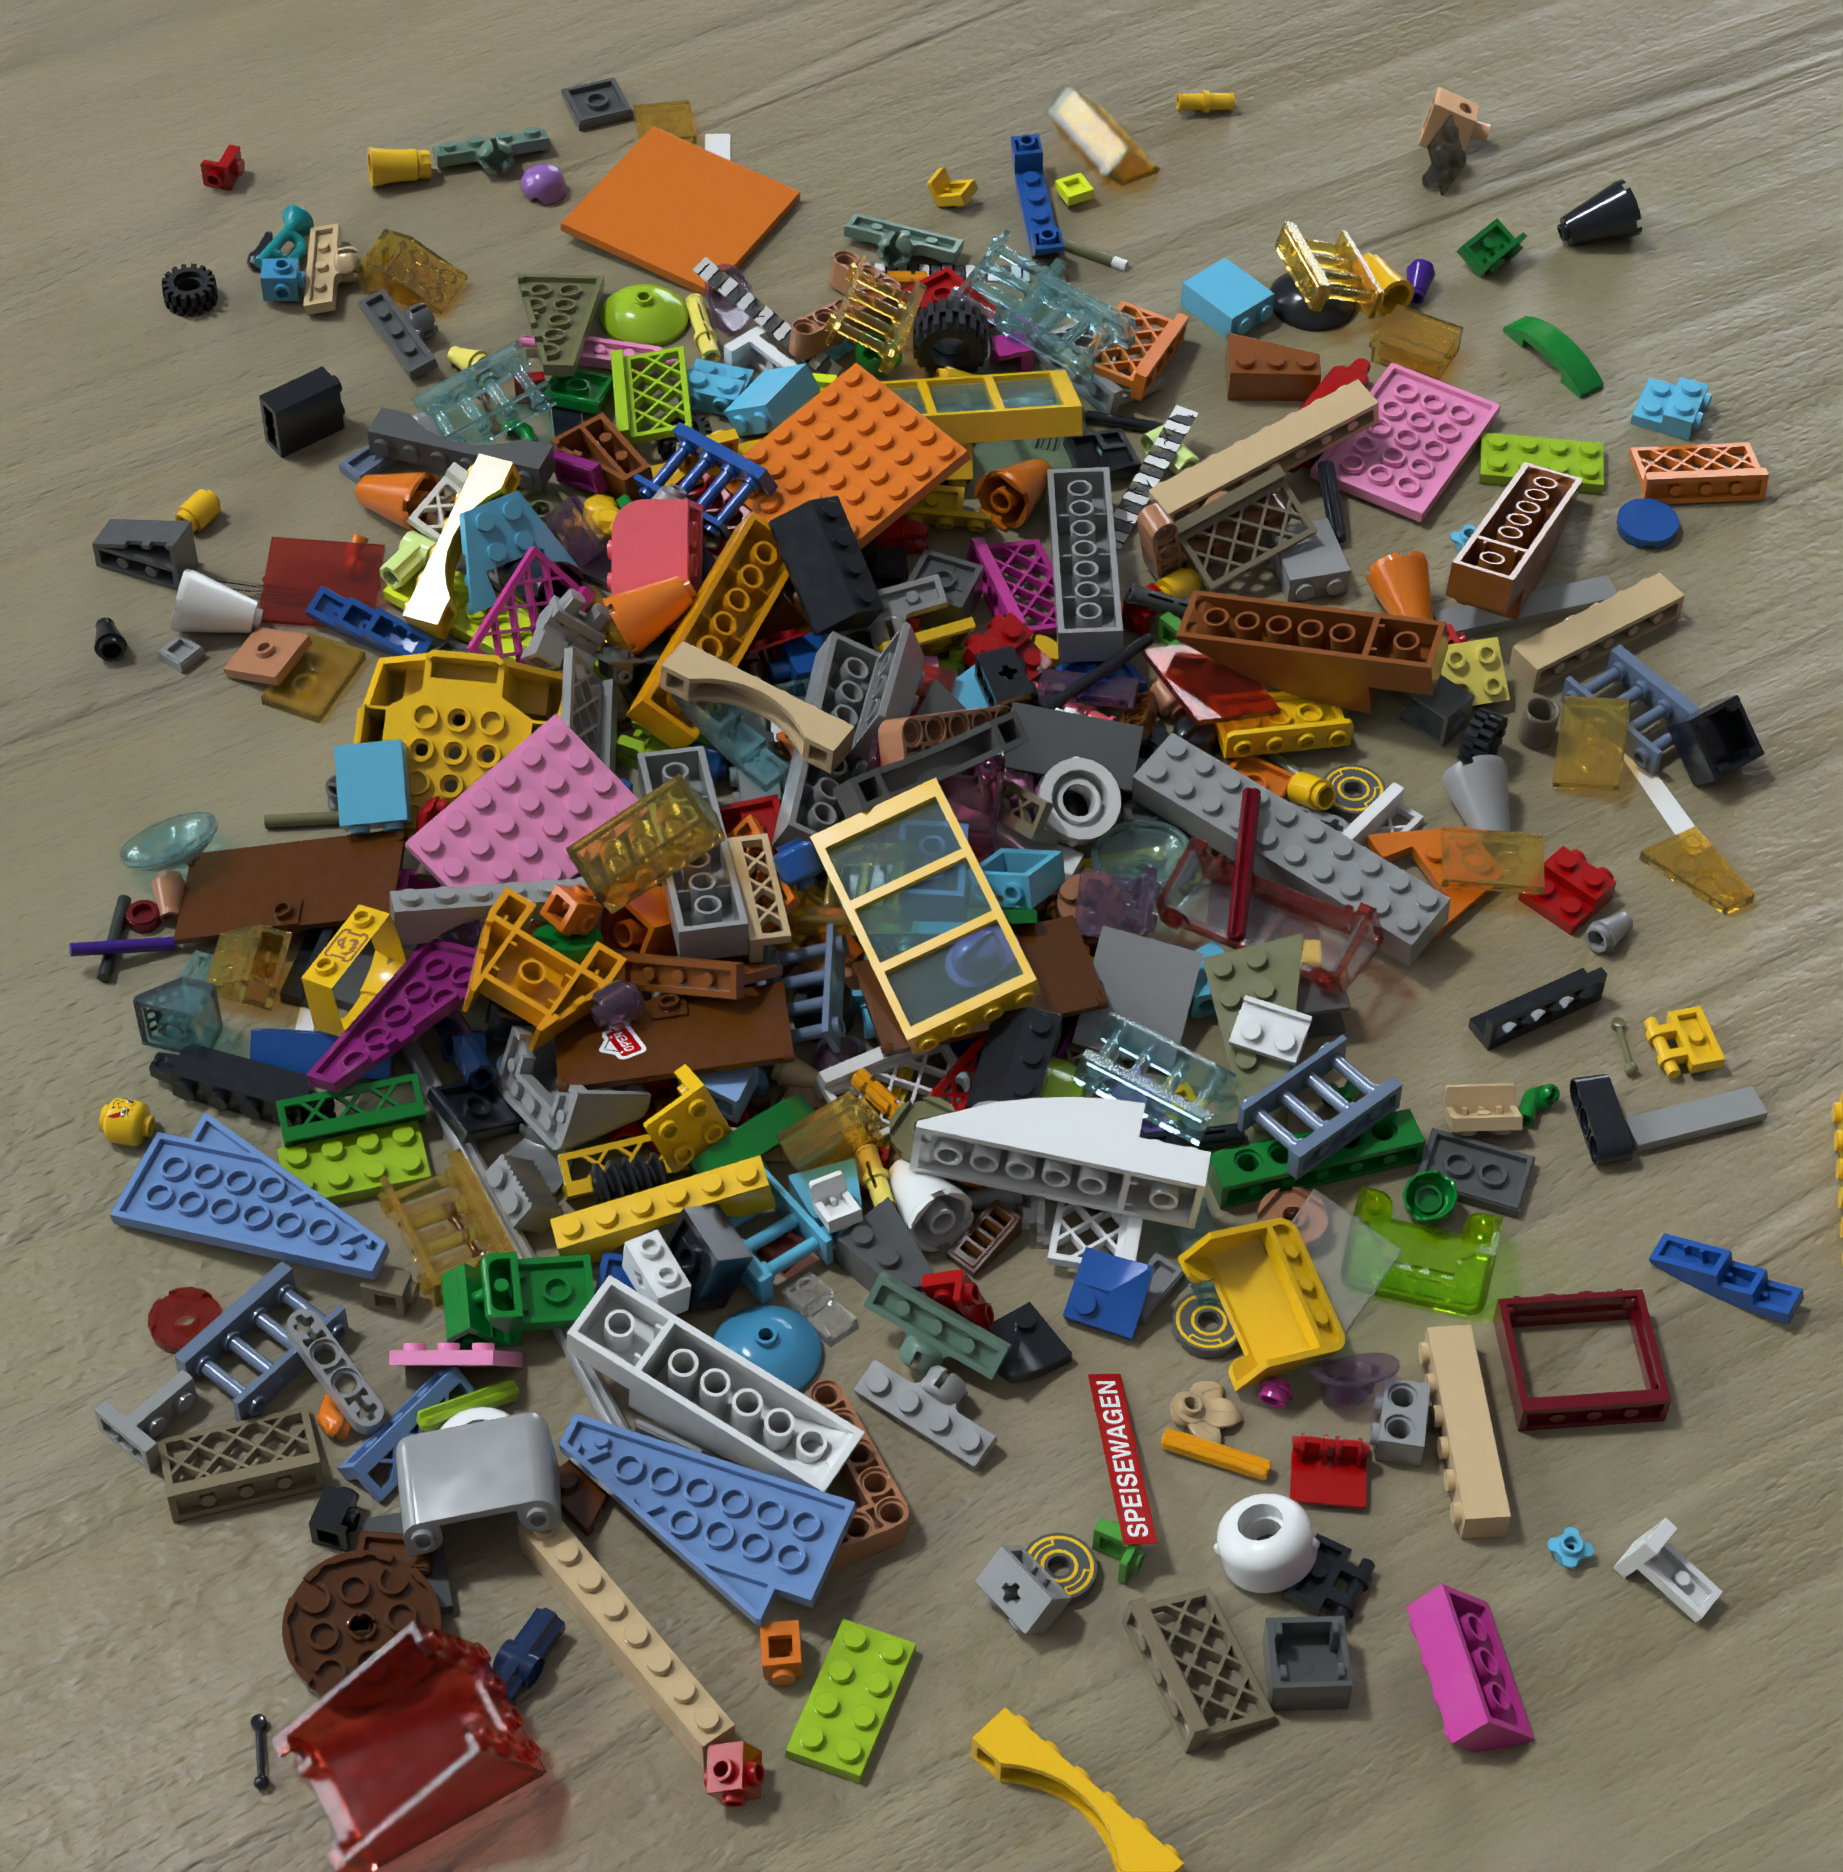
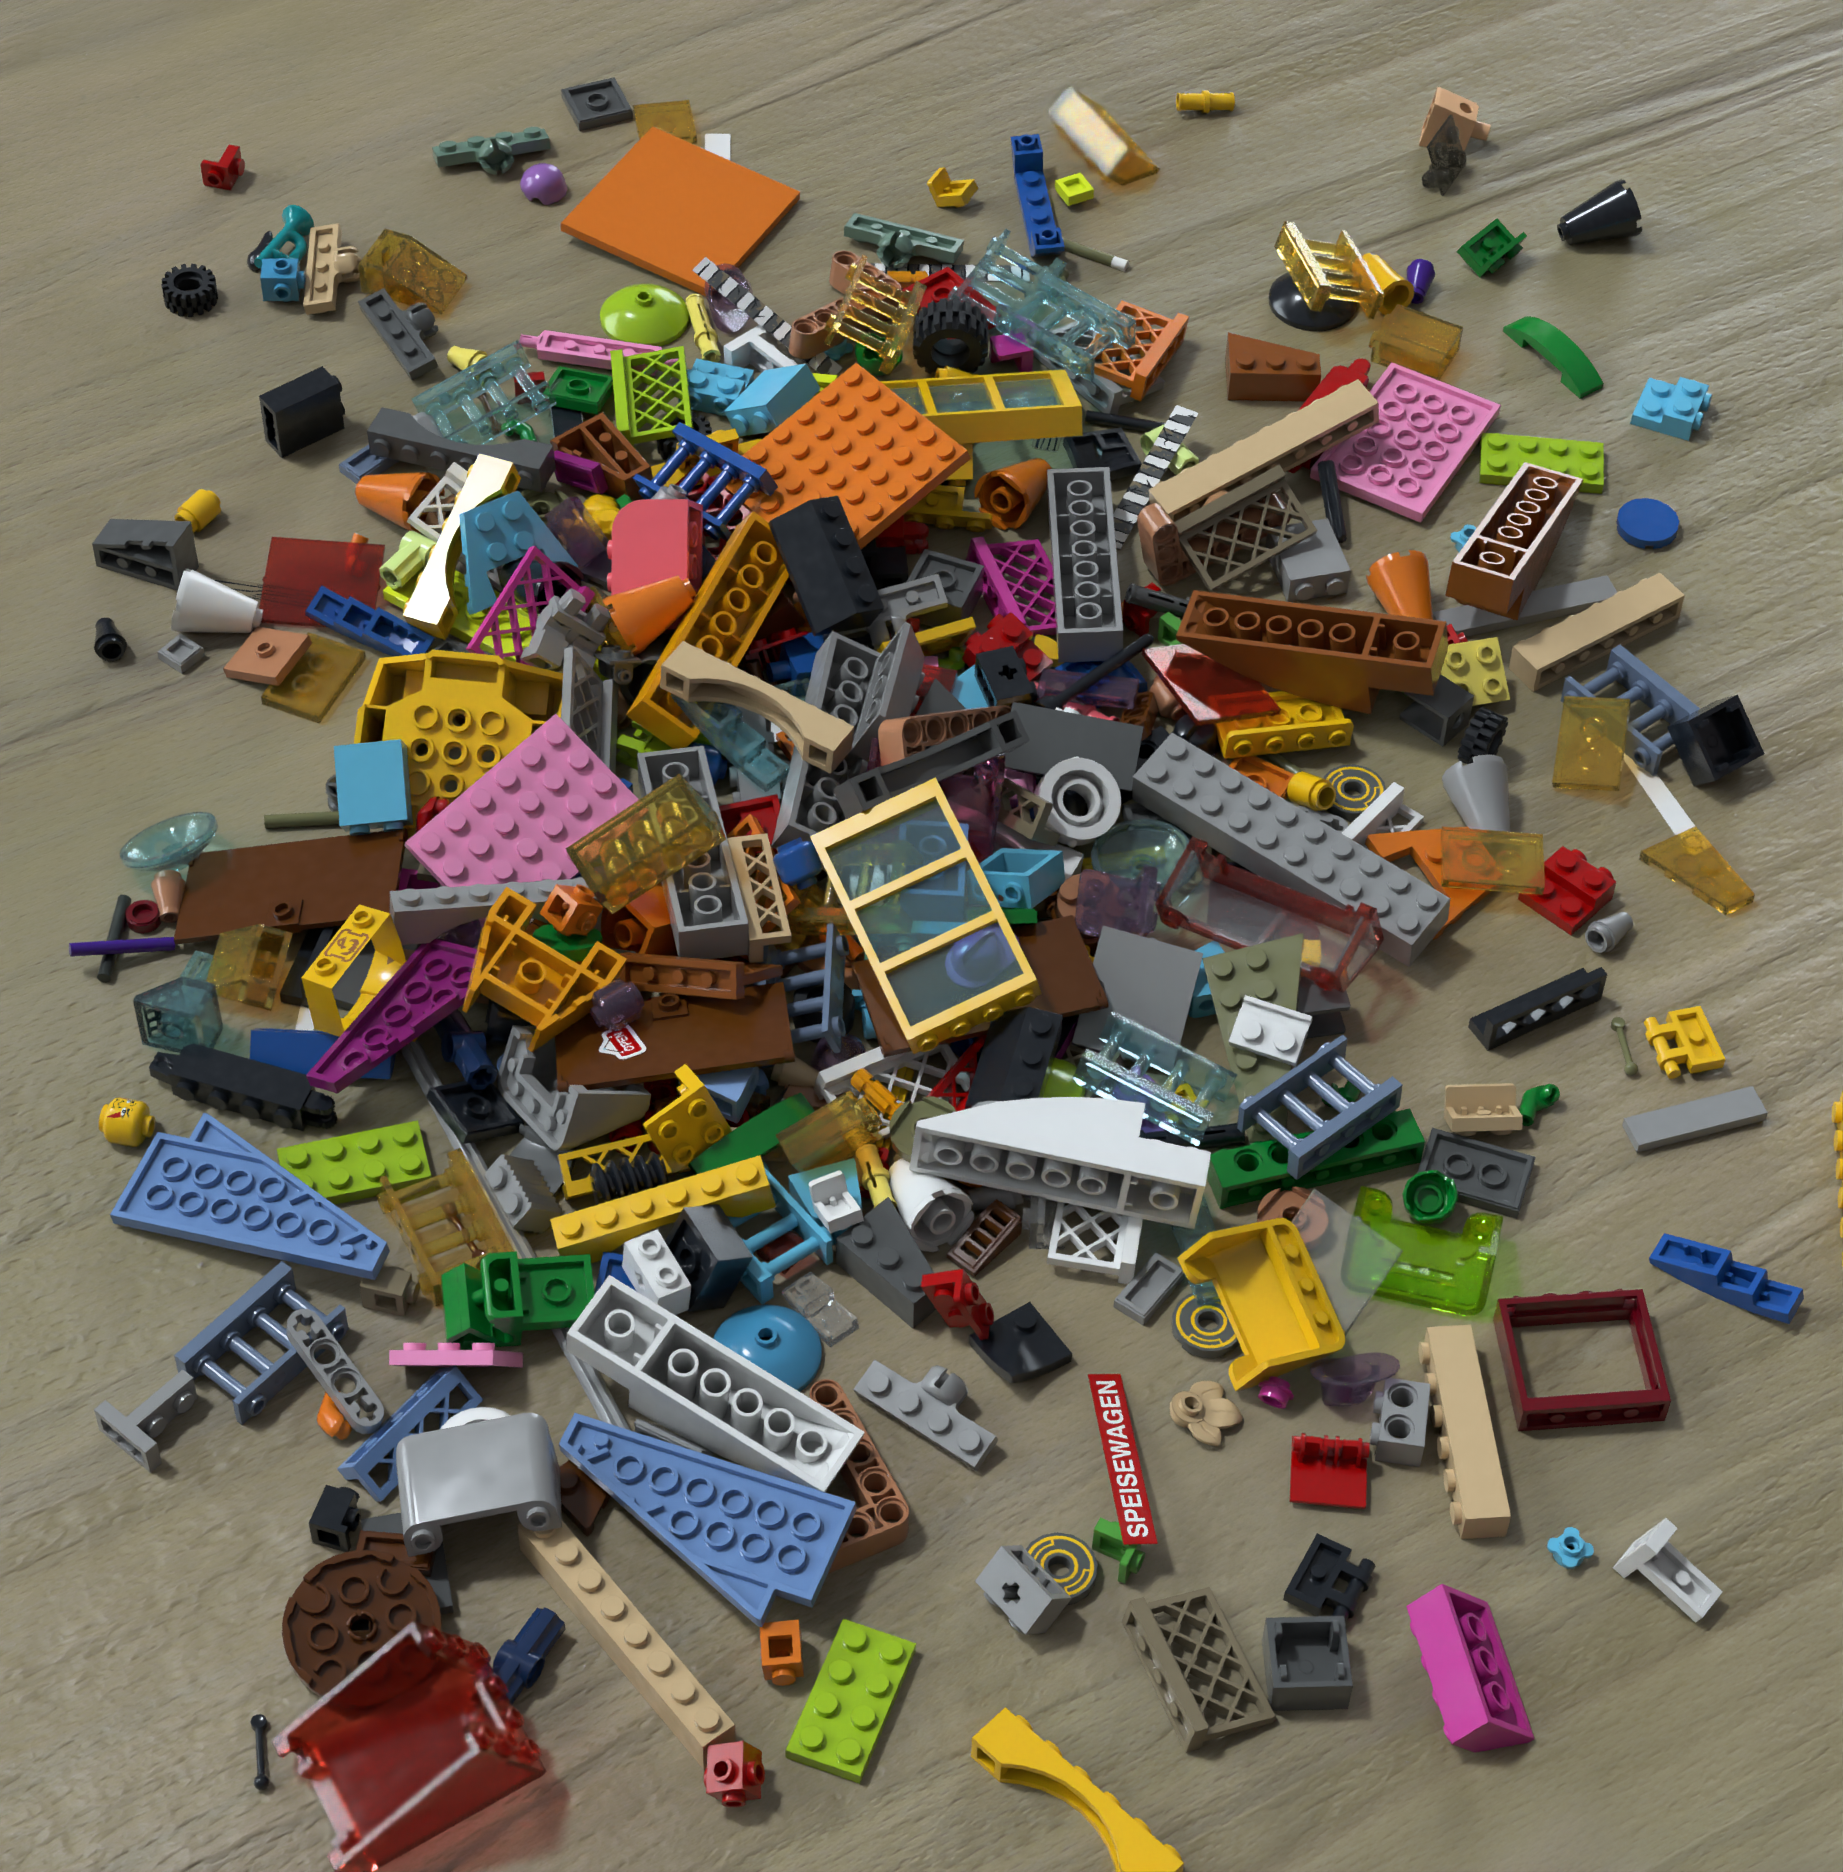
clear red tile [148,1287,222,1354] -> none
dark tan fence [157,1406,325,1523] -> none
green fence [276,1073,426,1147] -> none
yellow plant [367,147,432,188] -> none
lime axle [416,1379,520,1432] -> none
olive wing [517,273,605,378] -> none
sand green plate [863,1271,1012,1380] -> none
blue plate [1063,1247,1155,1341] -> none
yellow brick [1155,568,1201,599] -> none
light orange axle [1161,1428,1271,1481] -> none
medium azure brick [1180,258,1275,339] -> none
white piece [1213,1493,1320,1593] -> none
dark red axle [1227,787,1261,942] -> none
dark tan piece [1517,697,1561,750] -> none
black beam [1570,1074,1633,1165] -> none
orange fence [1629,443,1769,504] -> none

